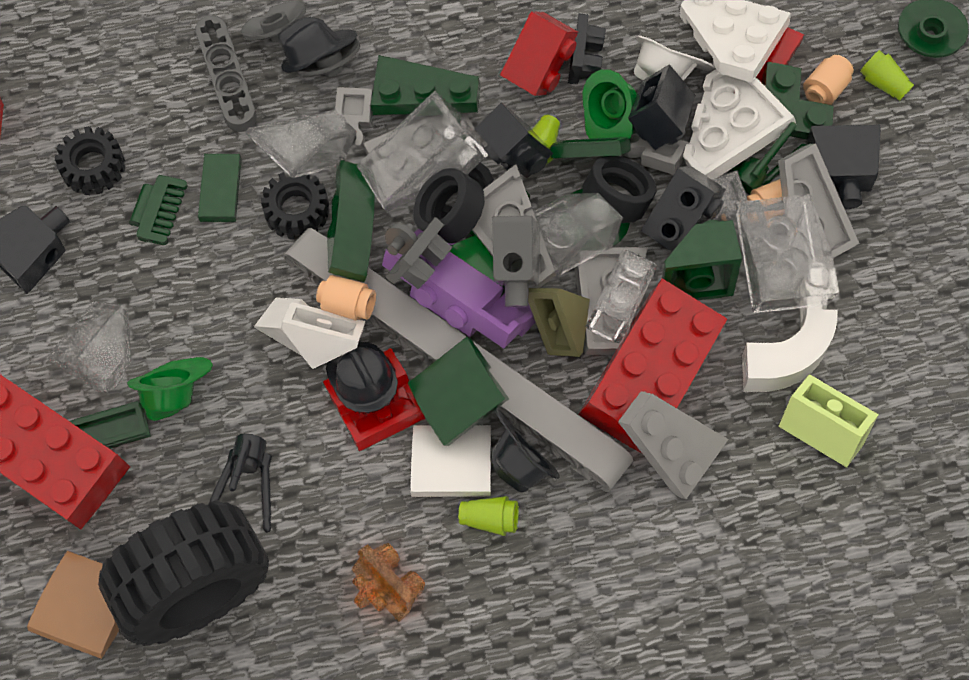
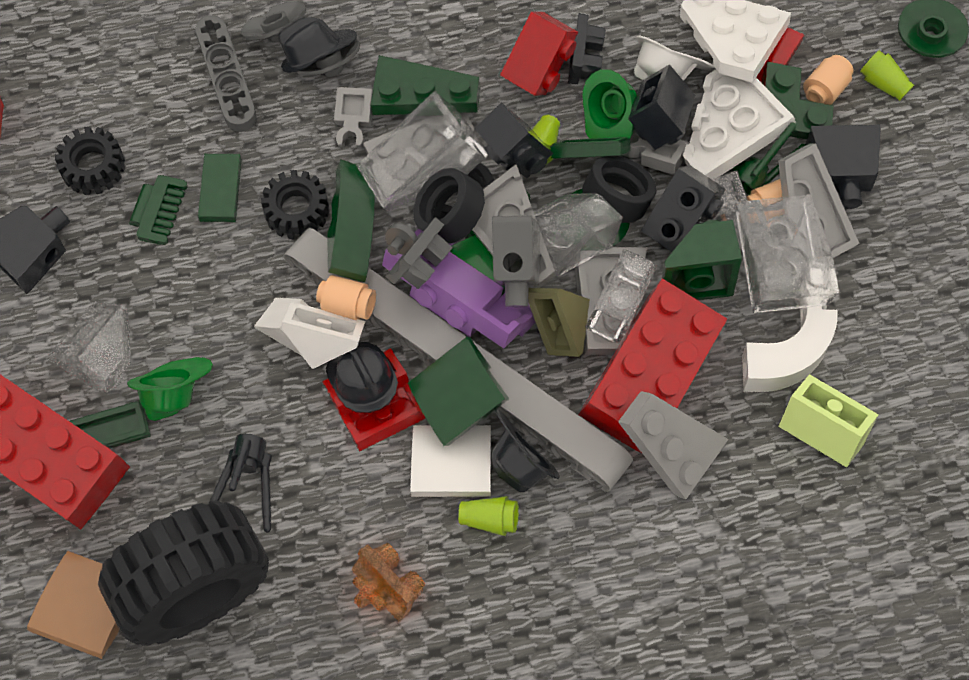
clear slope [246,110,357,178] -> none

